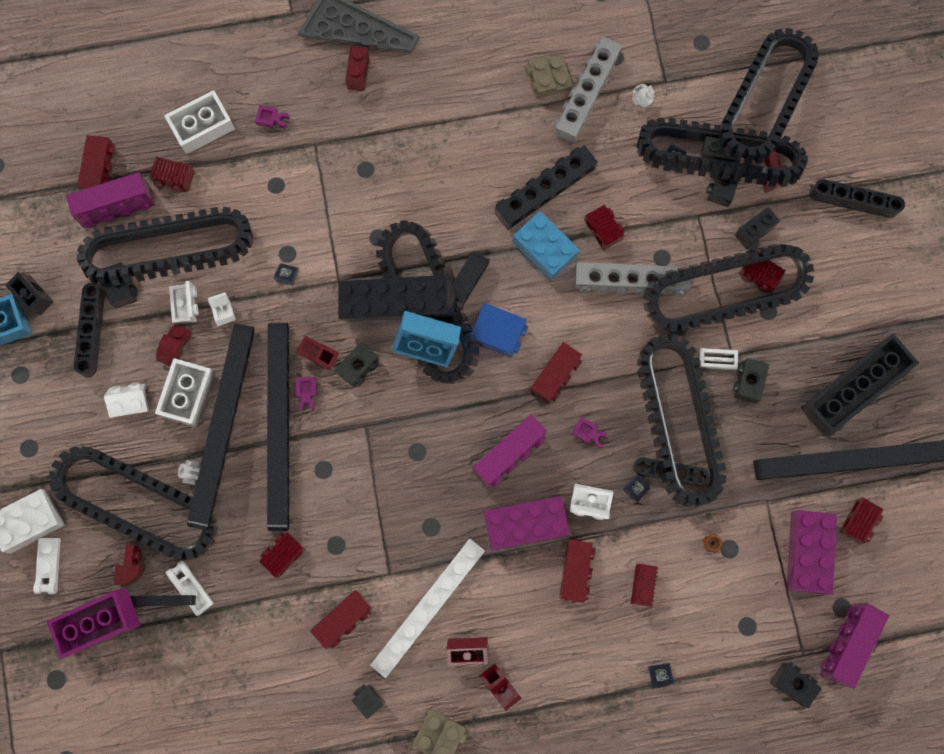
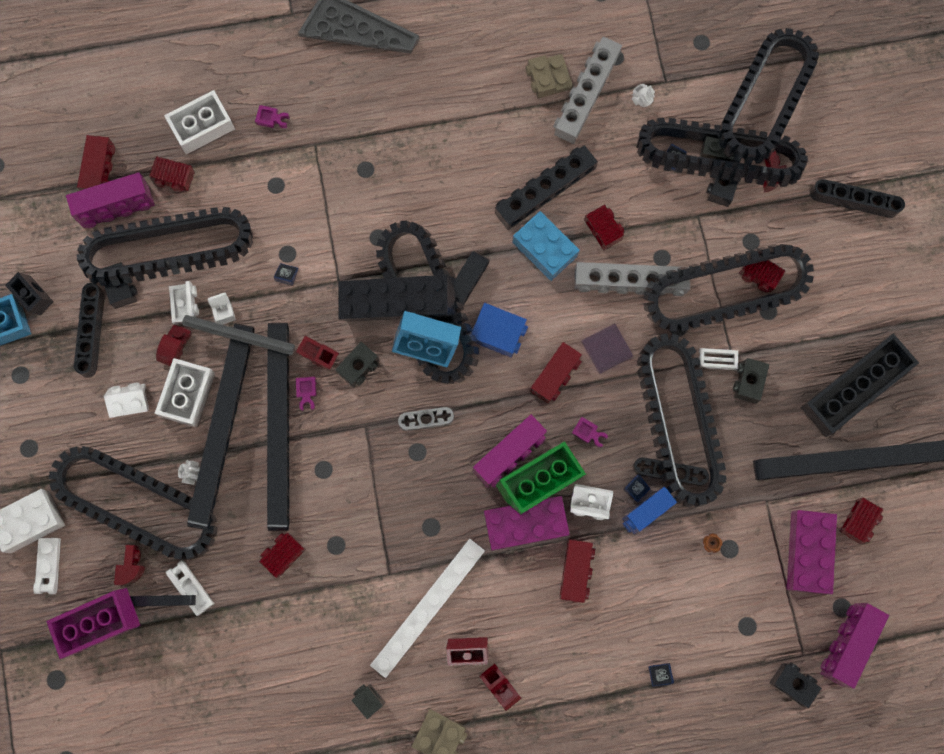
dark red brick [310,590,372,649] -> none
dark red brick [345,46,370,91] -> none
dark red brick [630,564,658,607] -> none
black brick [735,207,780,249] -> none
none -> dark grey axle [182,315,295,355]
none -> light grey beam [398,407,454,431]
none -> green slope [496,441,586,515]
none -> clear purple tile [581,323,633,374]
none -> blue brick [622,487,677,534]

